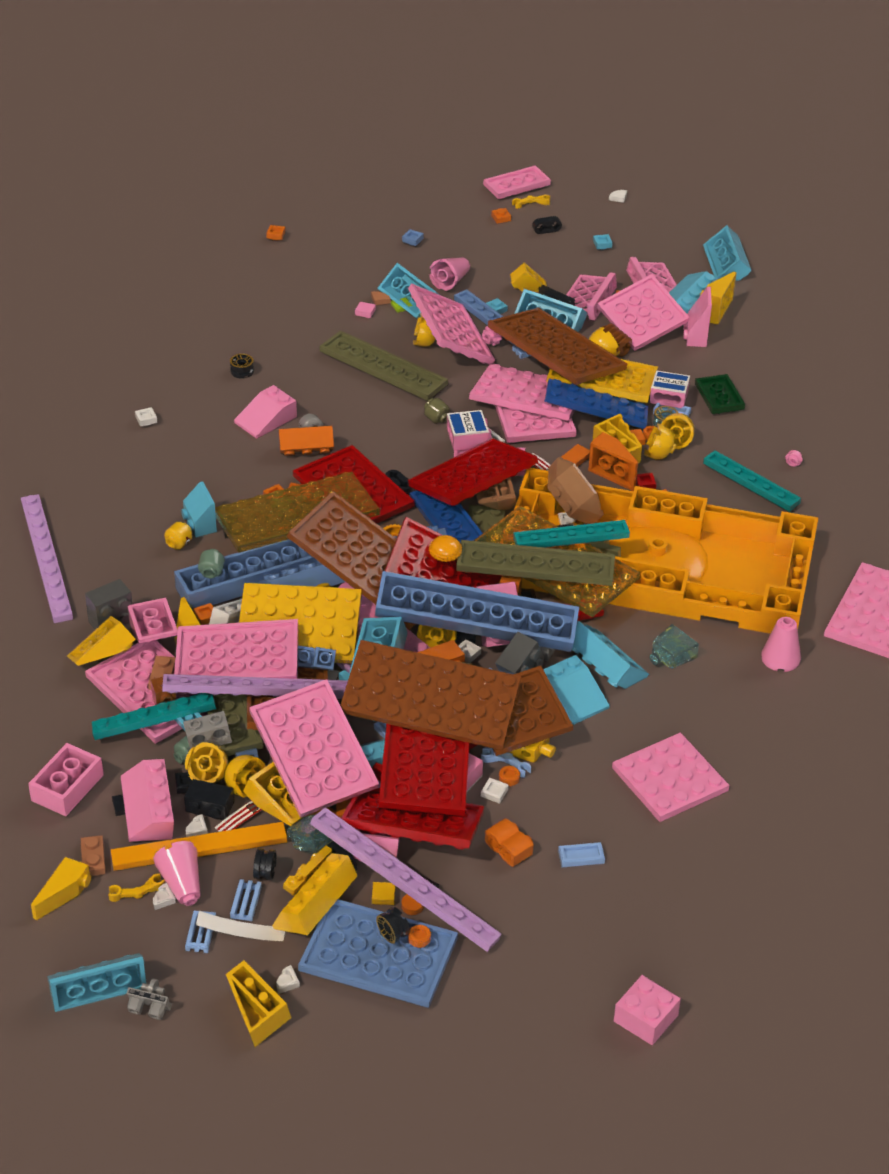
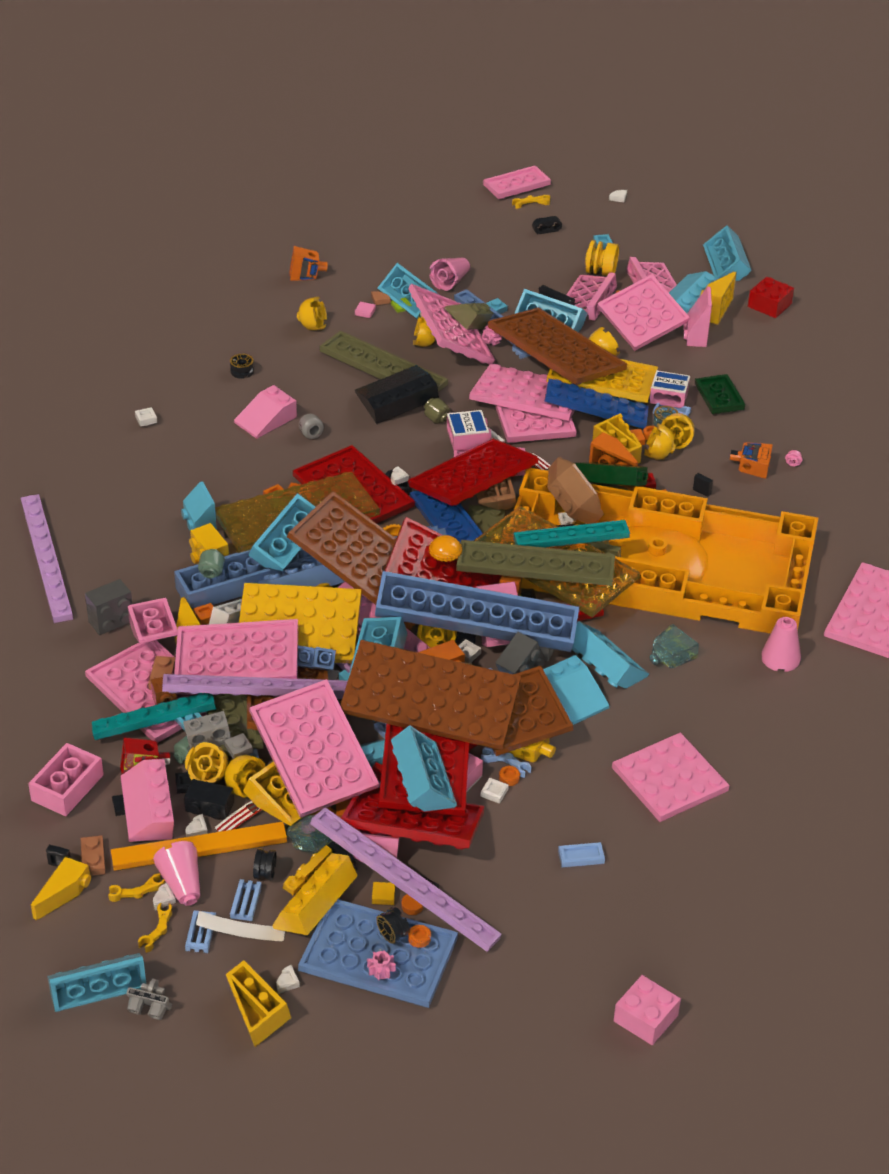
yellow slope [67,616,136,666] -> none
yellow head [164,522,192,549] -> none
orange plate [266,225,286,240] -> none
orange brick [278,426,334,456] -> none
medium blue plate [402,229,424,246] -> none
orange brick [485,818,534,867] -> none
orange plate [491,208,511,224] -> none
yellow slope [510,262,547,292] -> none
orange tile [561,444,590,467] -> none
dark orange piece [602,323,632,357] -> none
teal plate [703,450,801,512] -> none
none -> black tile [46,844,71,867]
none -> red torso [120,738,170,775]
none -> yellow piece [138,903,172,953]
none -> yellow brick [189,523,229,564]
none -> light grey plate [224,733,253,759]
none -> medium azure slope [249,493,315,571]
none -> orange torso [289,246,328,281]
none -> yellow cylinder [297,297,327,330]
none -> black slope [355,365,439,424]
none -> bright pink gear [367,951,396,980]
none -> white tile [391,467,409,486]
none -> medium azure slope [391,725,457,812]
none -> olive slope [444,303,494,330]
none -> dark green slope [573,462,648,486]
none -> yellow wheel [585,240,619,277]
none -> black tile [693,473,713,497]
none -> orange torso [730,442,773,479]
none -> red brick [748,277,794,318]

